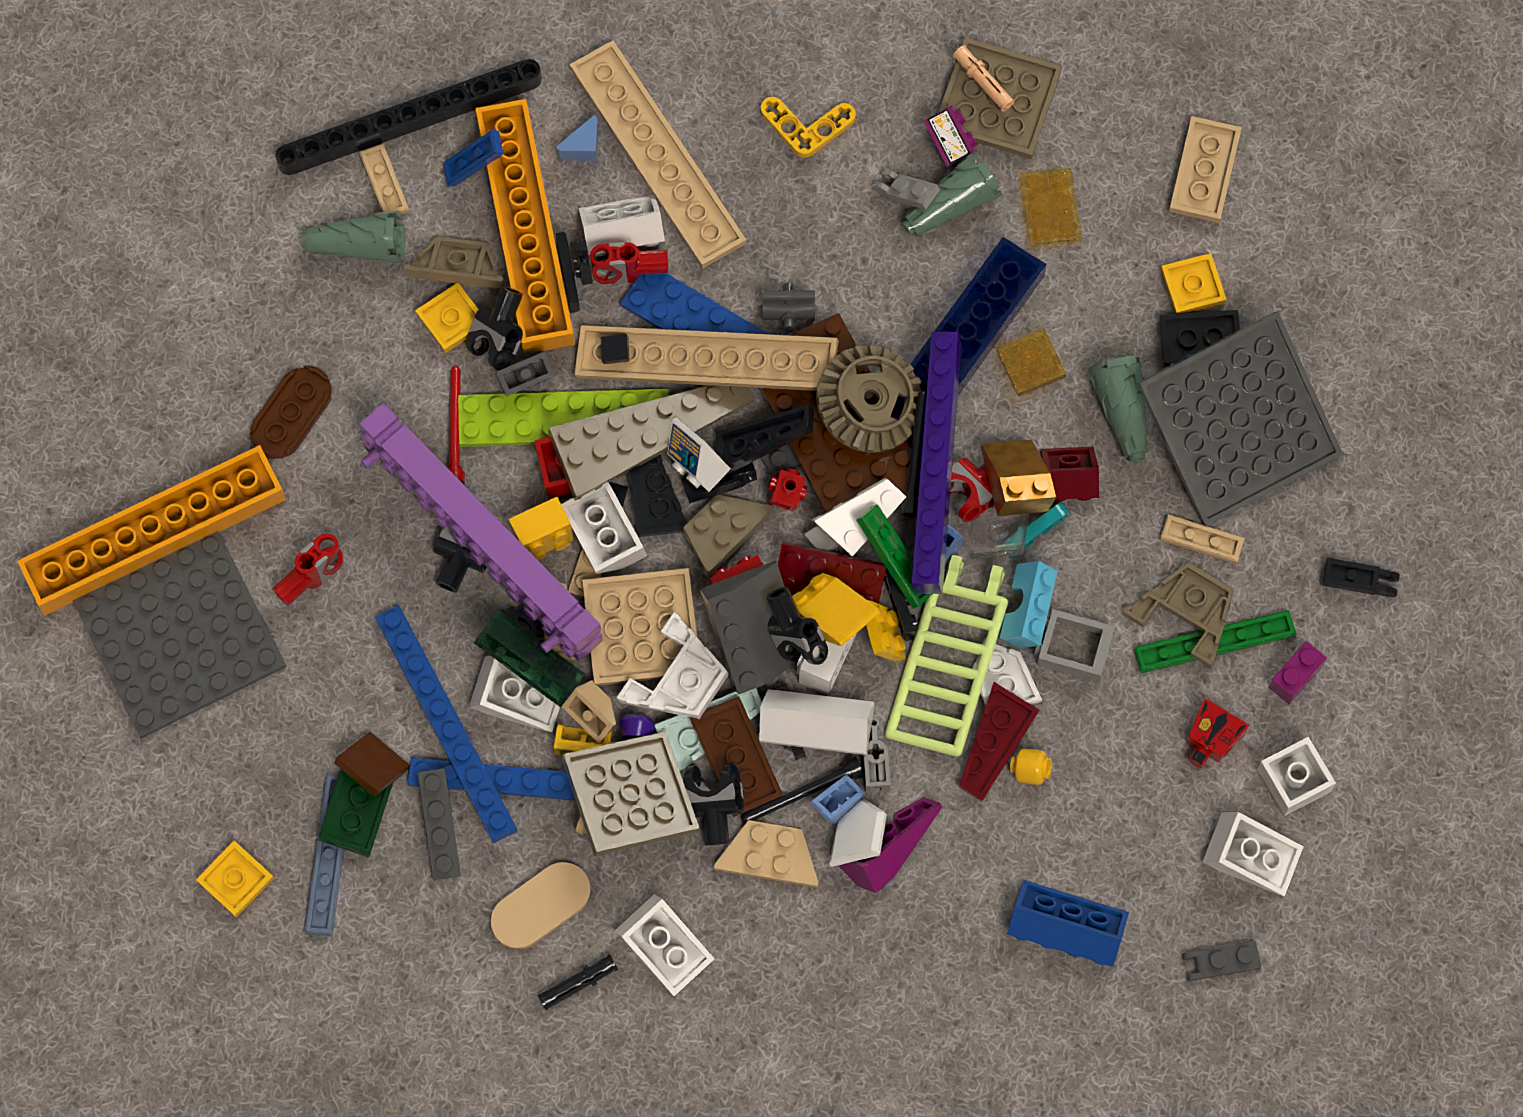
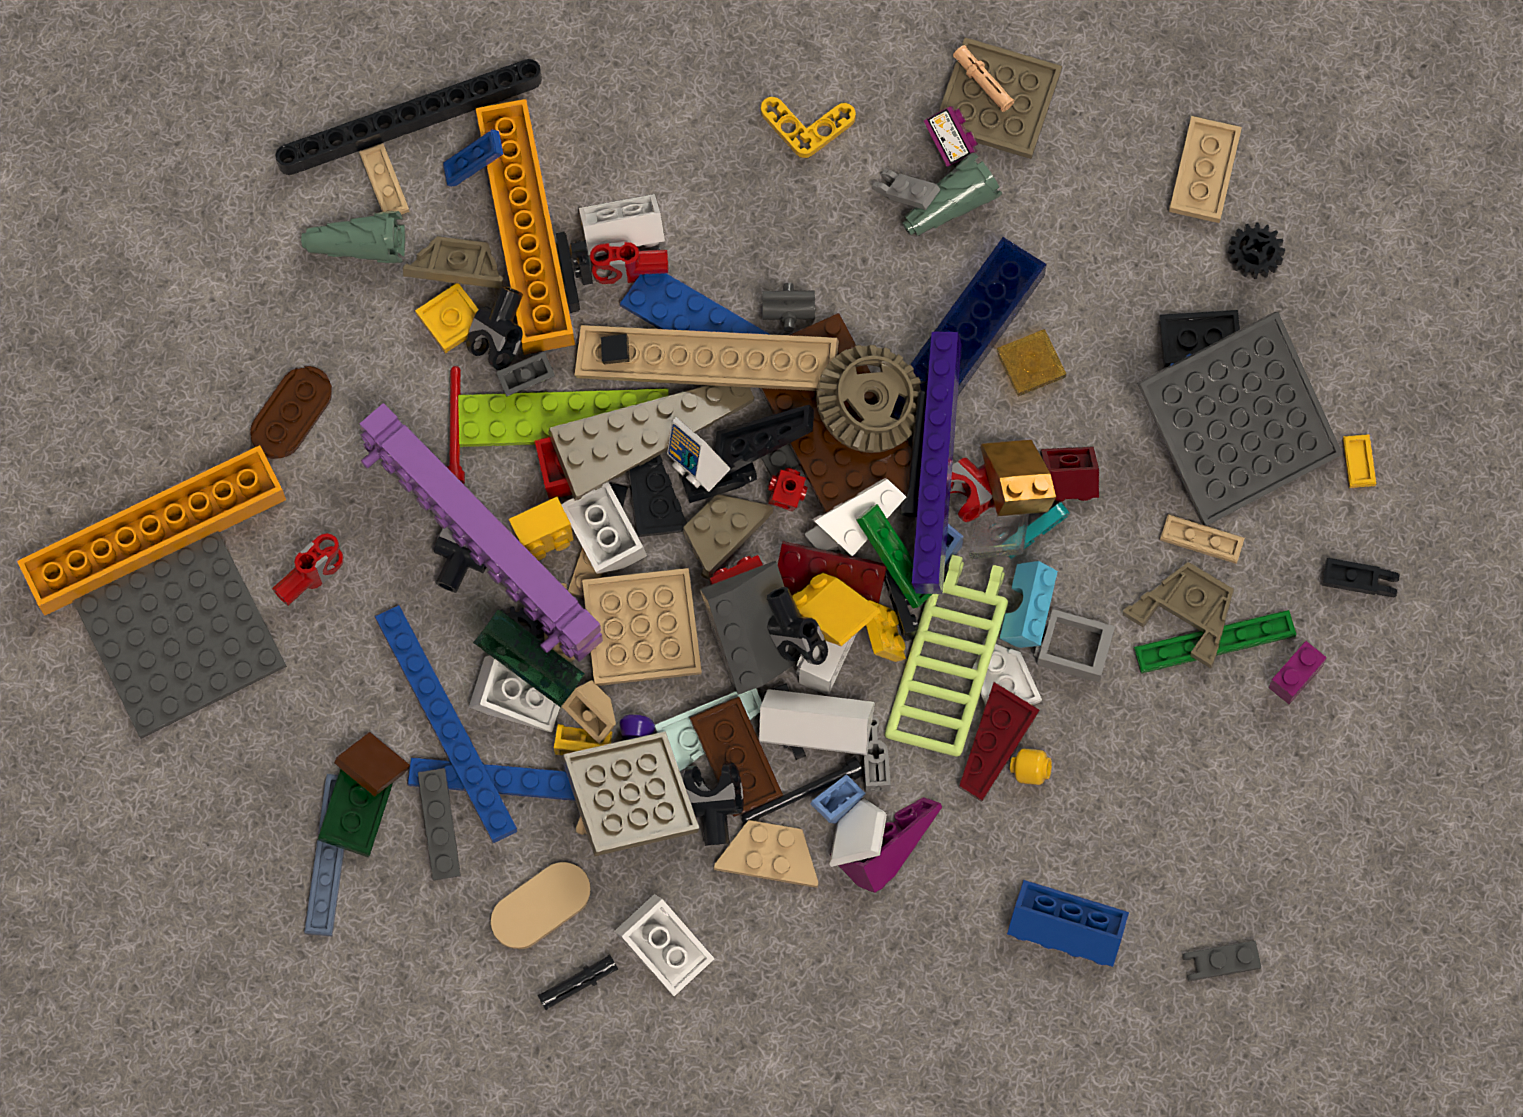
yellow plate [196,841,275,918] -> none
medium blue slope [556,115,598,161] -> none
tan plate [569,40,747,269] -> none
white wing [617,612,729,719] -> none
clear yellow plate [1020,168,1082,247] -> none
sand green cone [1088,356,1148,462] -> none
yellow plate [1161,253,1227,314] -> none
red torso [1187,698,1249,768] -> none
white slope [1203,812,1304,896] -> none
white brick [1257,737,1336,816] -> none
none -> black gear [1228,222,1285,279]
none -> yellow tile [1342,434,1376,488]

